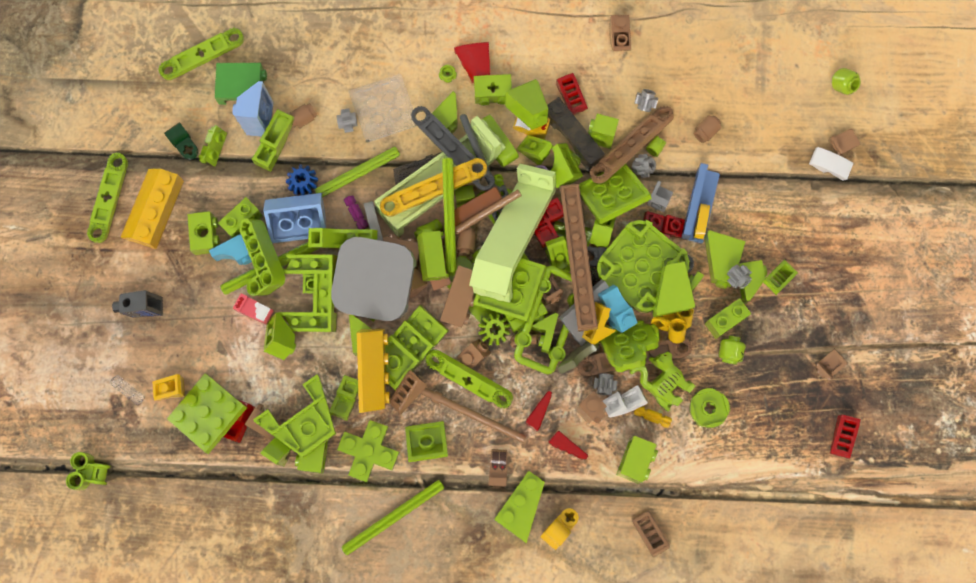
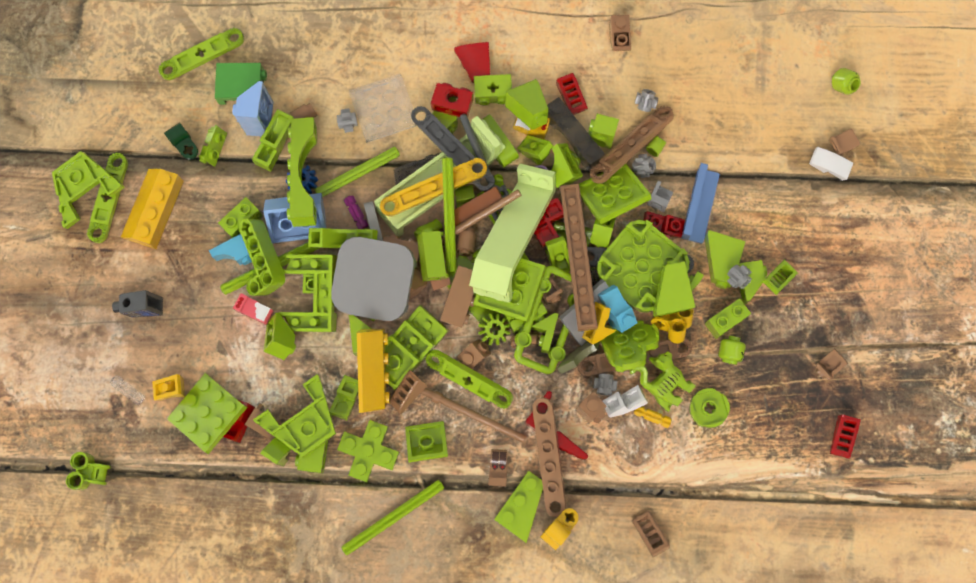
lime brick [187,211,220,255] -> none
lime plate [439,65,457,83] -> none
lime brick [616,436,658,484] -> none
medium nougat brick [693,115,721,143] -> none
yellow beam [693,203,710,240] -> none
none -> lime wing [52,151,125,229]
none -> lime arch [287,117,317,227]
none -> red brick [430,83,474,117]
none -> medium nougat plate [532,398,566,517]

